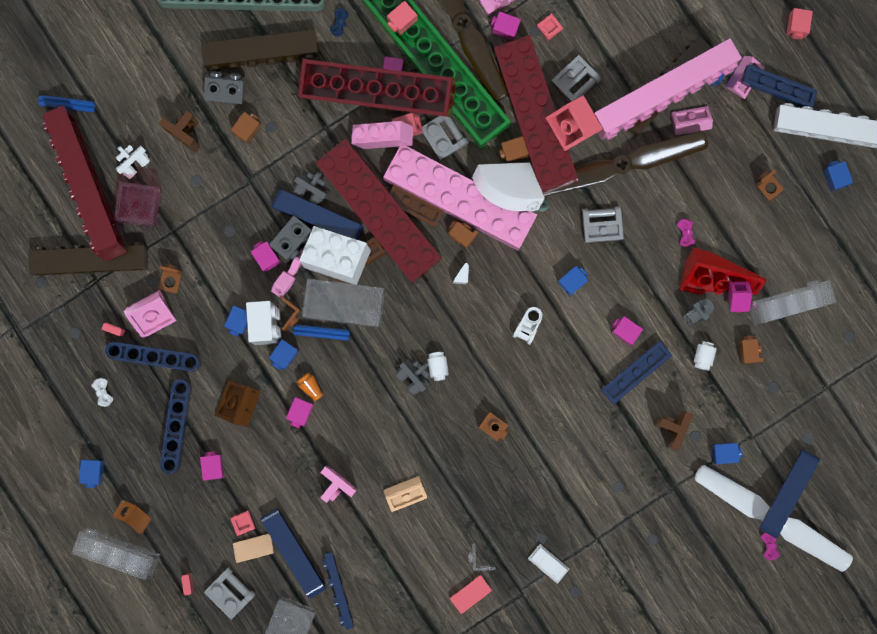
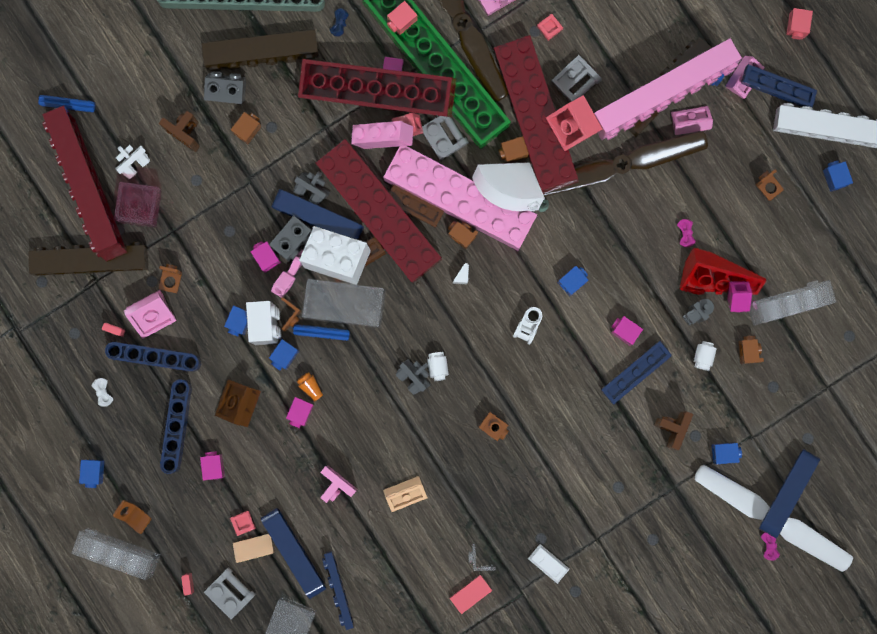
dark pink brick [490,12,521,41] -> none
light grey plate [582,206,624,243] -> none

